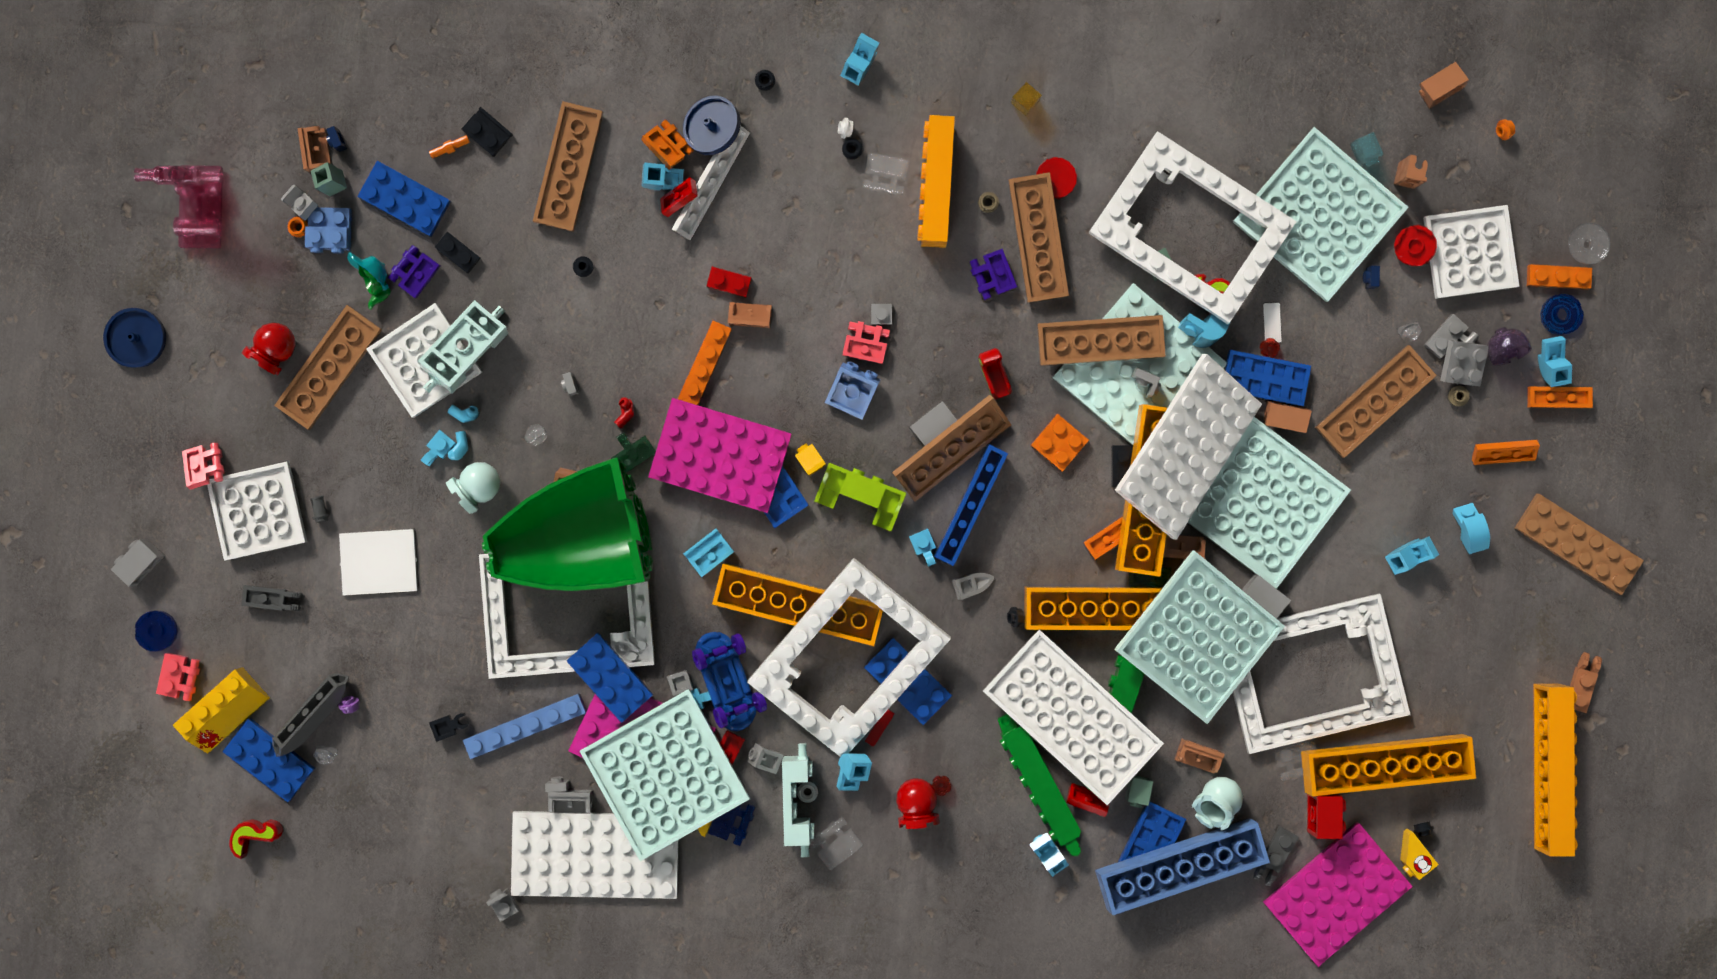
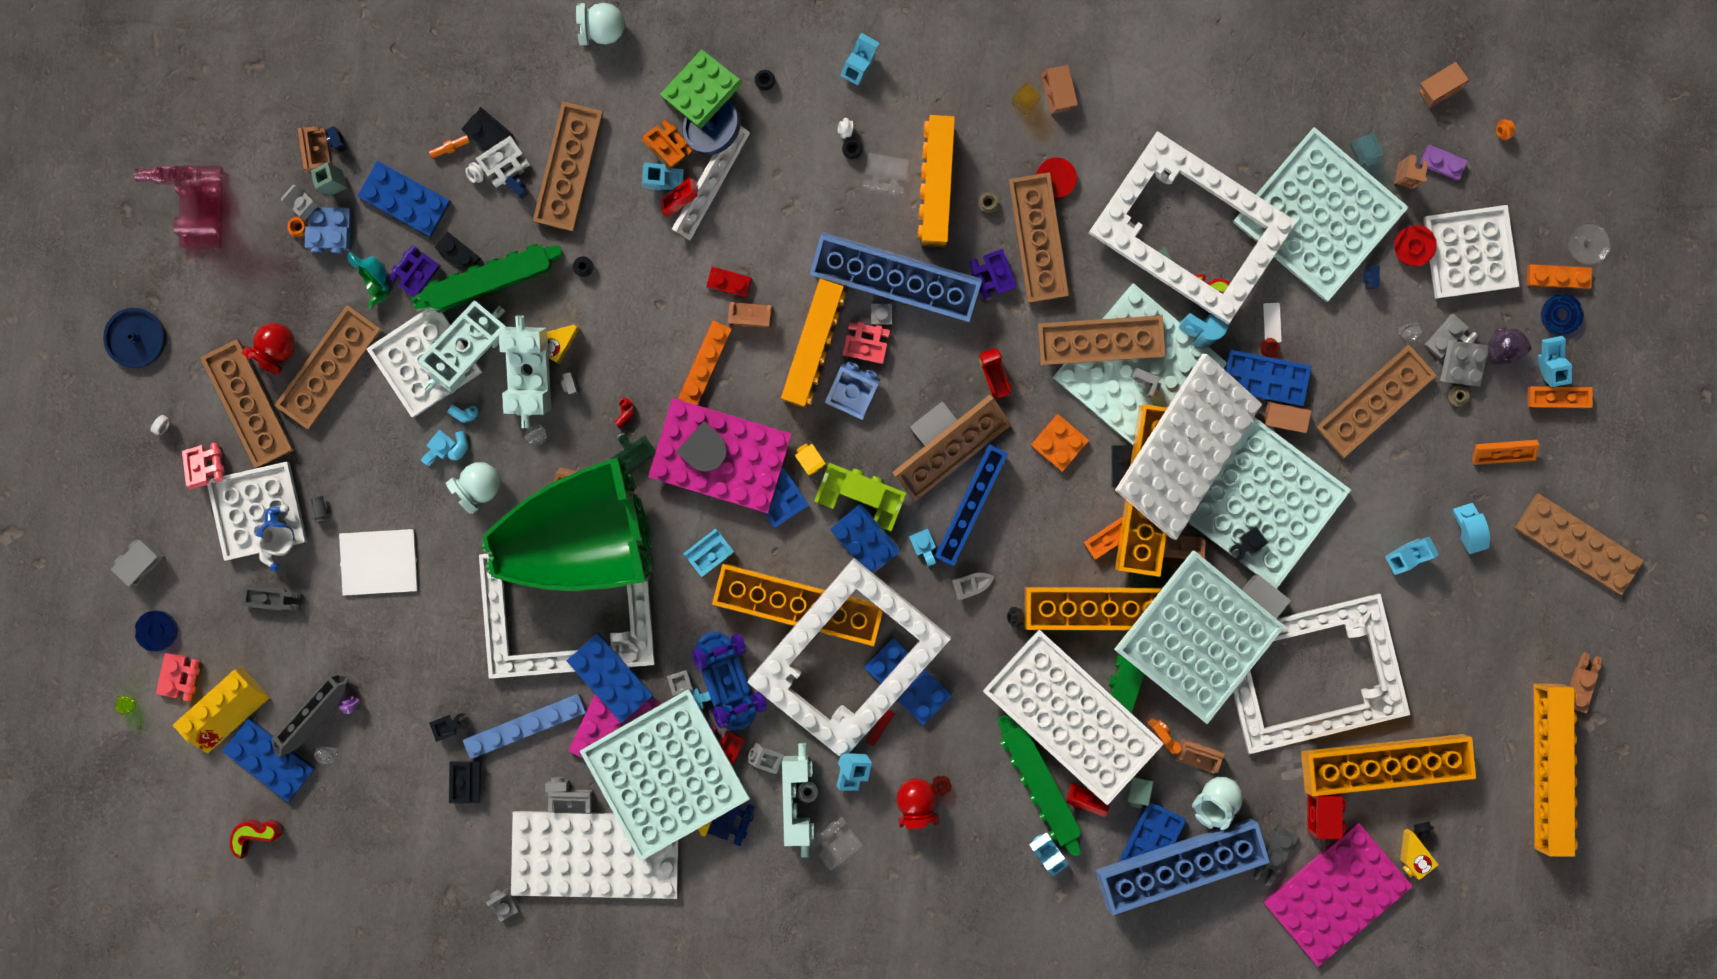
none -> clear neon green plate [115,694,136,715]
none -> white tile [151,415,170,436]
none -> medium nougat plate [200,339,294,468]
none -> white piece [255,504,295,572]
none -> green hinge [411,244,563,313]
none -> black plate [449,761,481,804]
none -> white plate [465,162,484,183]
none -> white plate [476,135,530,188]
none -> light aqua brick [499,316,551,428]
none -> dark blue plate [505,176,528,200]
none -> yellow slope [547,325,580,364]
none -> light aqua tile [576,3,625,45]
none -> bright green plate [660,49,743,129]
none -> dark grey tile [676,421,727,471]
none -> light orange brick [781,279,847,408]
none -> medium blue brick [810,232,982,322]
none -> blue plate [830,503,900,574]
none -> nougat hinge [1041,65,1078,114]
none -> orange plate [1146,718,1182,754]
none -> black plate [1228,526,1268,561]
none -> medium lavender plate [1419,144,1468,181]

